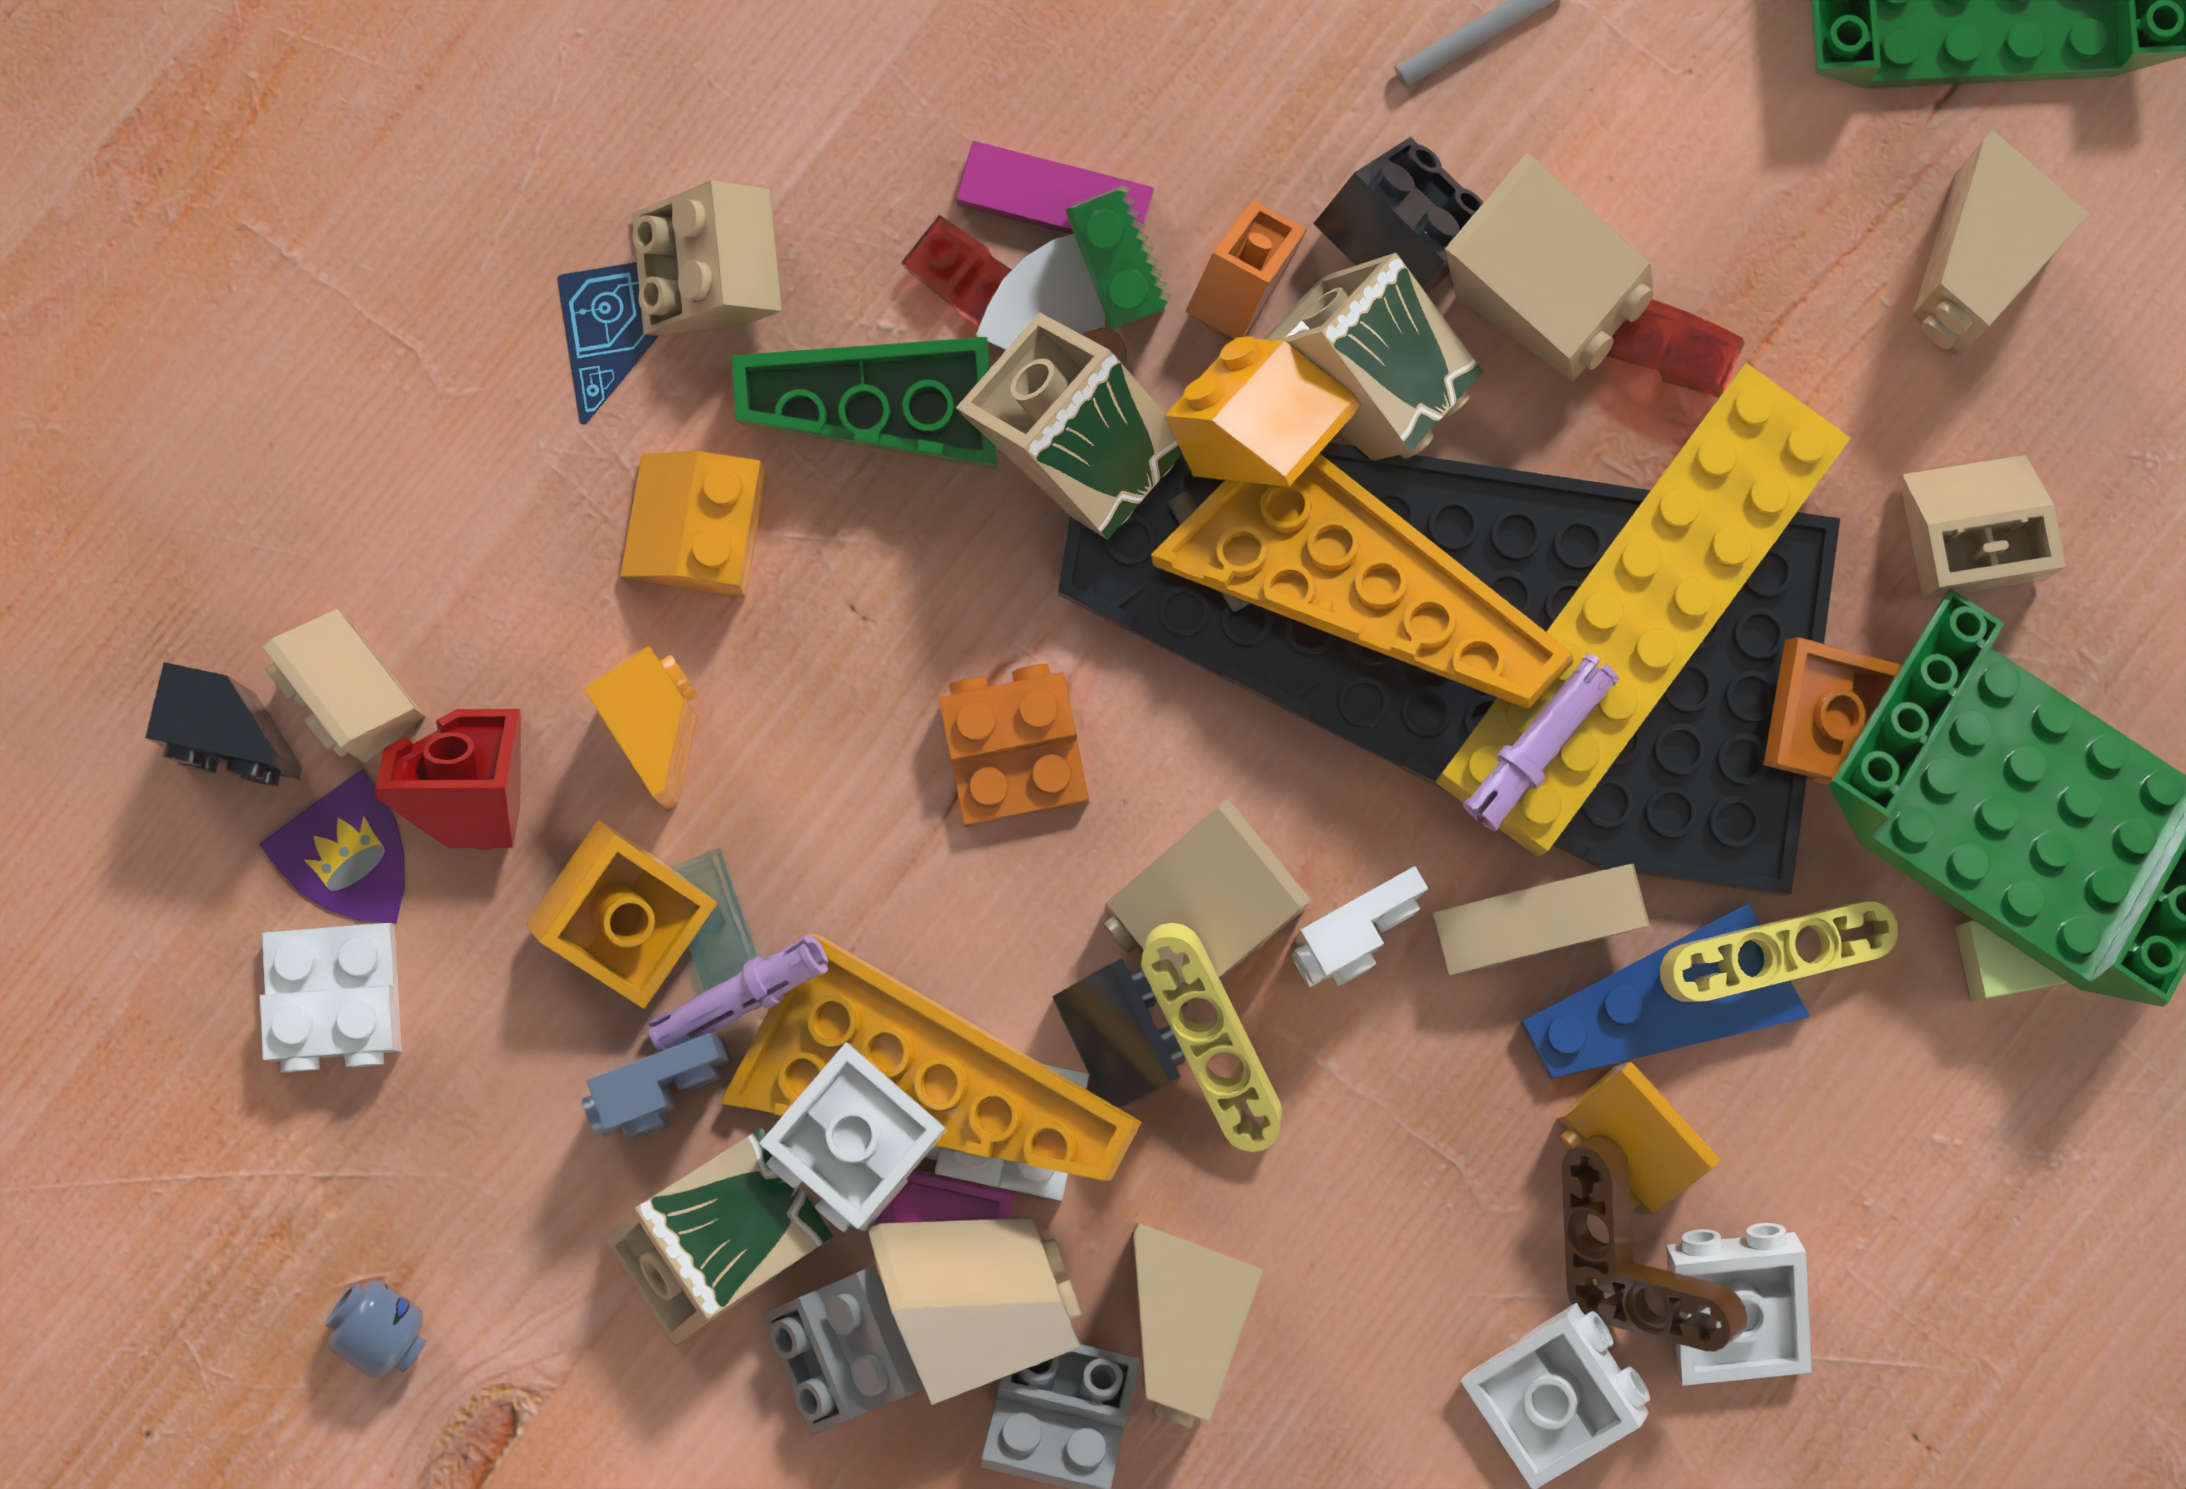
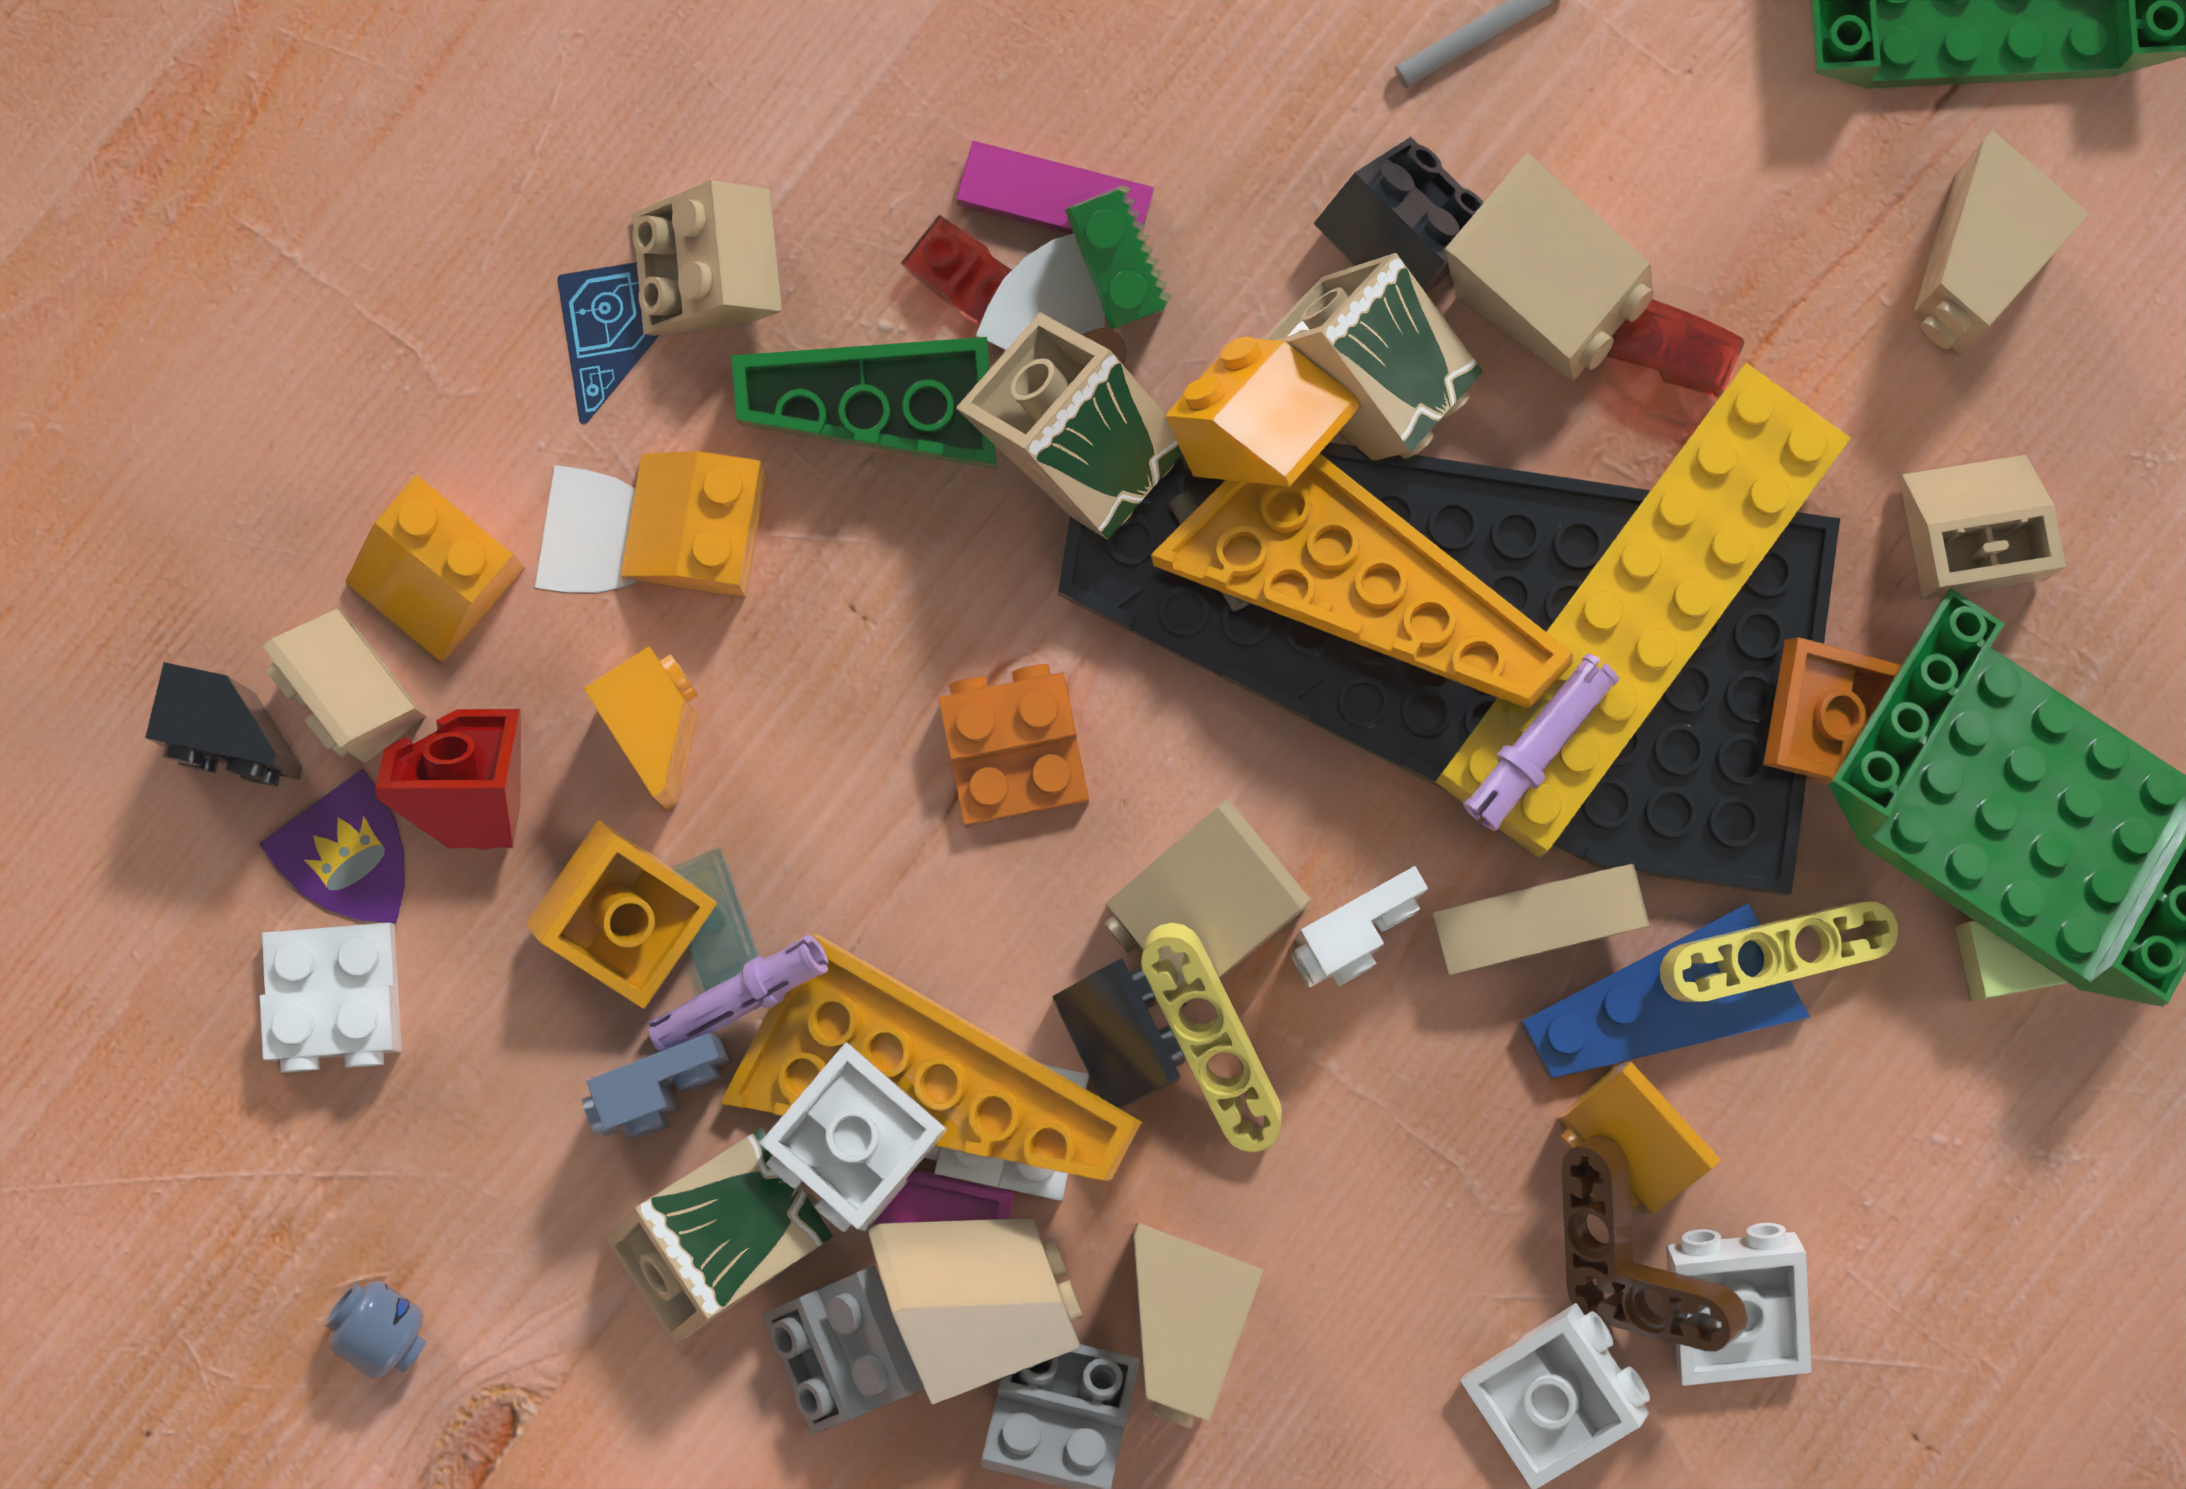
orange slope [1185,200,1307,339] -> none
none -> light orange slope [345,474,525,663]
none -> white sticker [535,465,637,593]

